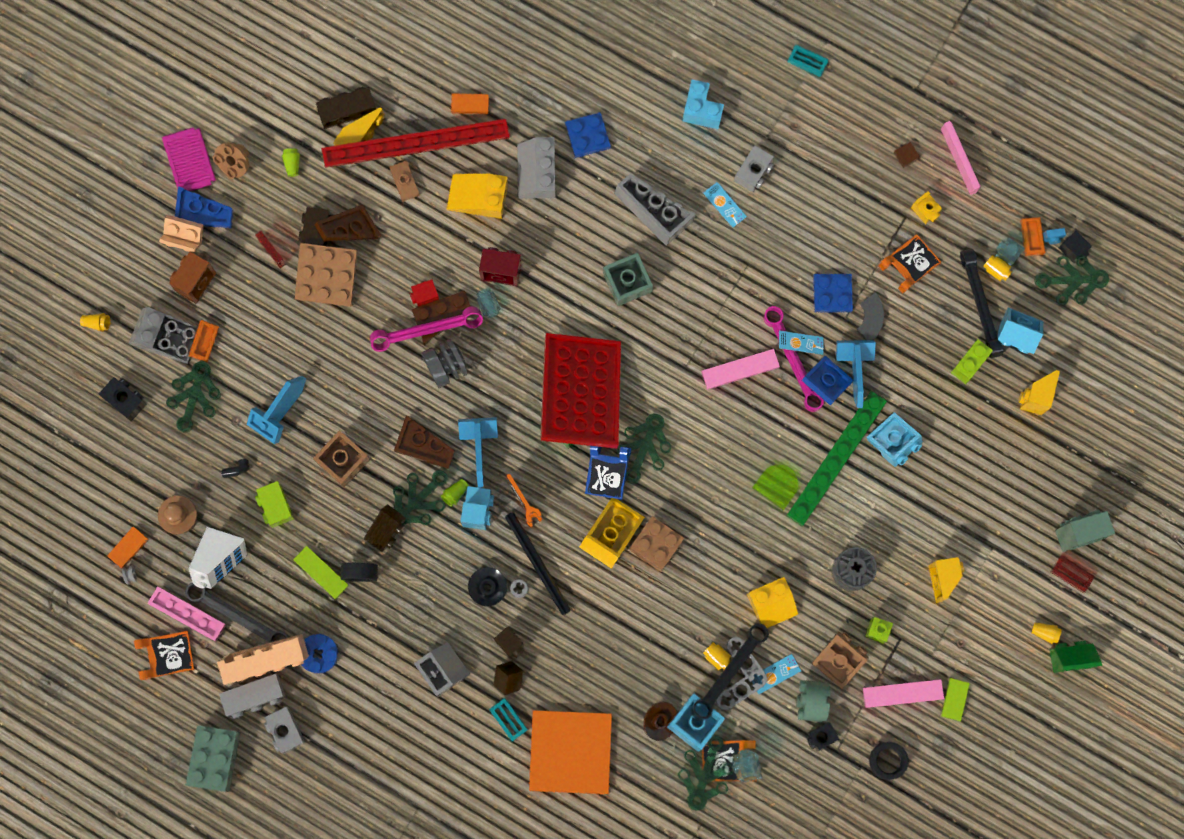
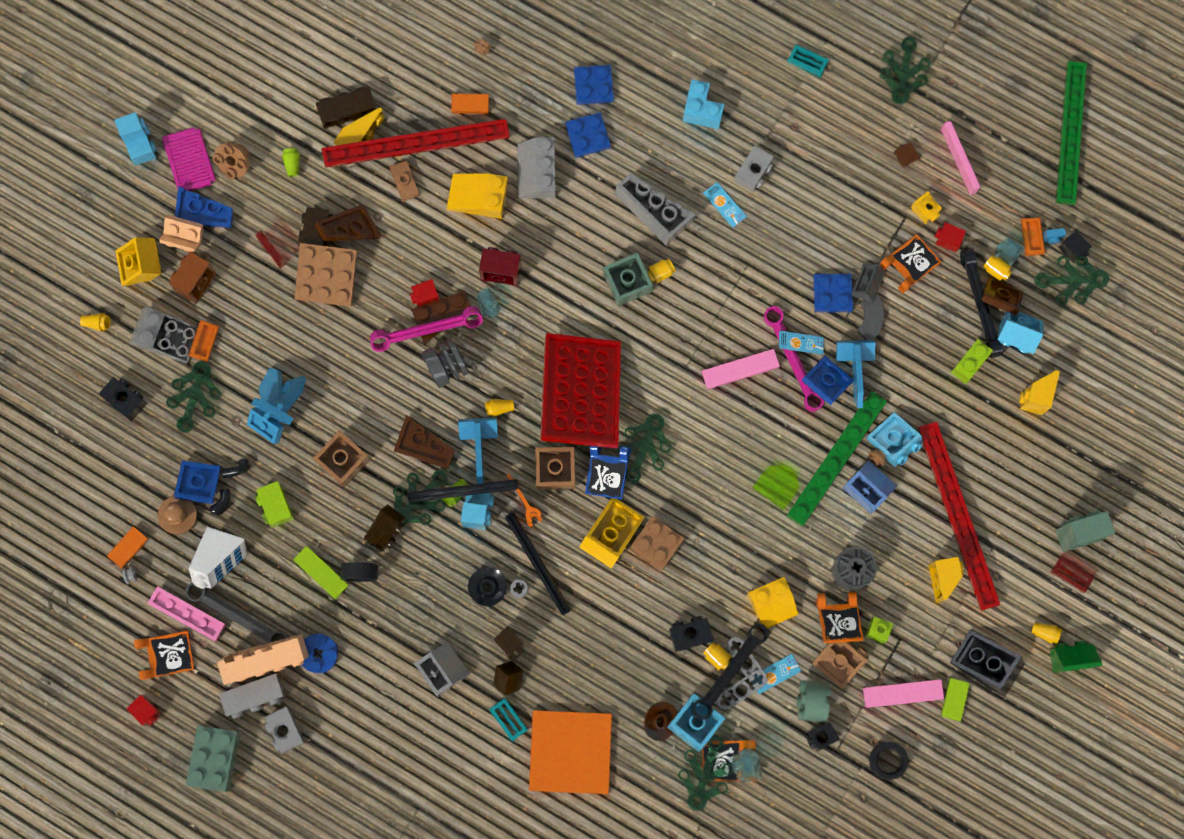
none -> medium azure brick [114,112,157,166]
none -> yellow slope [115,237,162,286]
none -> red brick [126,695,161,726]
none -> blue plate [174,460,221,504]
none -> black arm [210,489,230,516]
none -> dark azure piece [251,368,293,425]
none -> black axle [407,479,519,503]
none -> medium nougat plate [474,39,491,55]
none -> yellow cone [485,399,514,417]
none -> medium nougat brick [535,447,575,490]
none -> blue plate [574,65,613,105]
none -> yellow brick [647,259,675,284]
none -> black brick [669,616,714,653]
none -> flag [816,591,863,643]
none -> medium blue slope [843,461,897,514]
none -> dark grey slope [851,264,885,302]
none -> medium nougat plate [869,449,887,467]
none -> clear green plant [879,37,931,104]
none -> red plate [917,422,1001,611]
none -> red brick [934,222,966,253]
none -> black slope [950,630,1025,697]
none -> reddish brown tile [981,277,1023,316]
none -> green plate [1055,61,1087,205]

